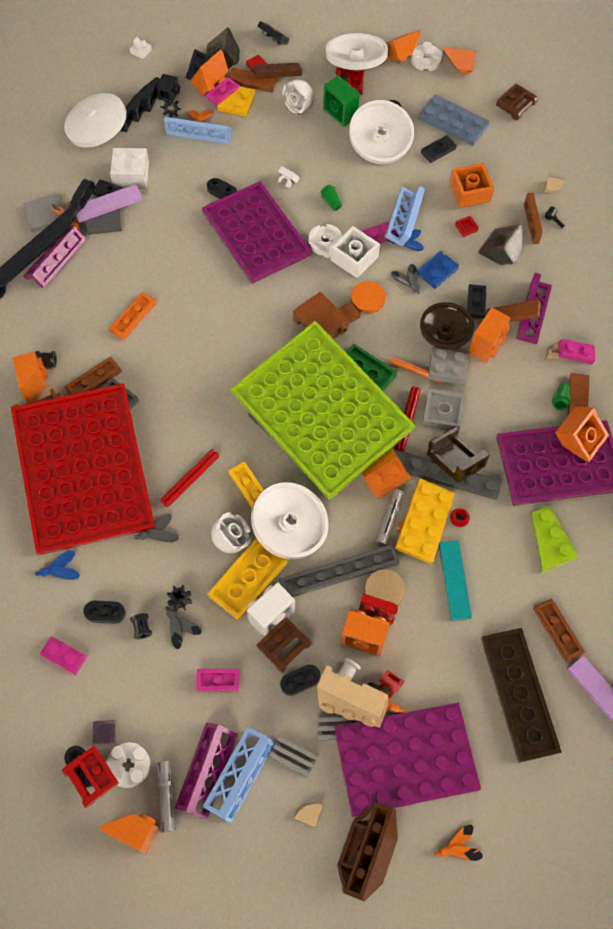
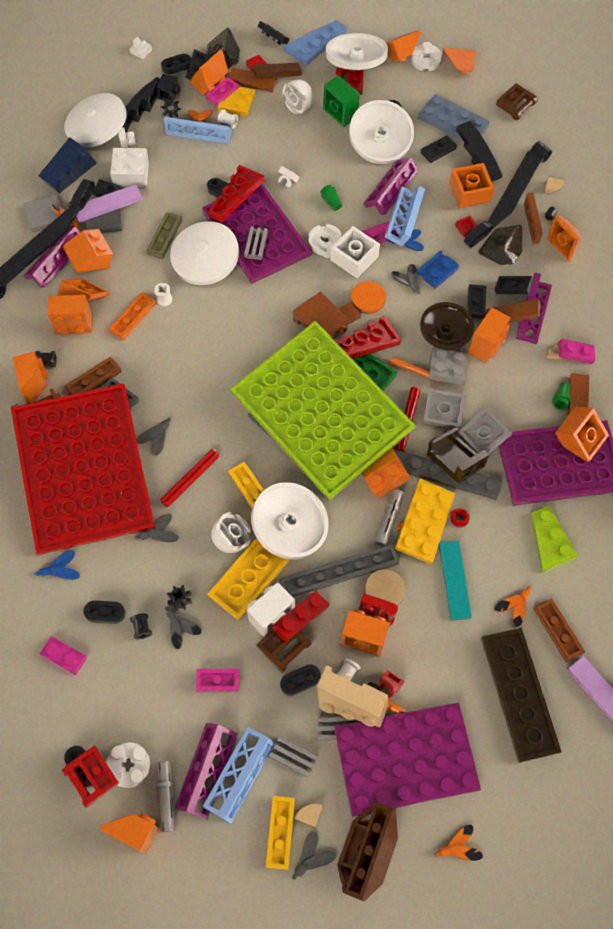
tile [93,720,116,745] -> none
none -> dark blue wedge [38,137,97,194]
none -> orange brick [47,295,92,335]
none -> orange slope [57,278,110,303]
none -> orange slope [63,229,113,273]
none -> white tile [118,127,136,148]
none -> dark grey piece [137,418,171,455]
none -> olive tile [146,212,182,259]
none -> white bush [155,283,172,306]
none -> black plate [161,54,191,75]
none -> white dish [170,221,239,285]
none -> red wing [208,165,265,222]
none -> white bush [217,109,238,129]
none -> light grey tile [244,226,268,260]
none -> yellow plate [266,796,295,870]
none -> red plate [272,591,330,643]
none -> medium blue wing [284,21,347,65]
none -> dark grey piece [292,832,336,880]
none -> red wing [336,316,401,359]
none -> magenta fence [363,157,419,215]
none -> black slope [456,121,503,182]
none -> light grey plate [459,407,512,454]
none -> black piece [464,141,552,248]
none -> black plate [494,276,534,295]
none -> orange piece [494,586,532,627]
none -> orange slope [547,215,580,262]

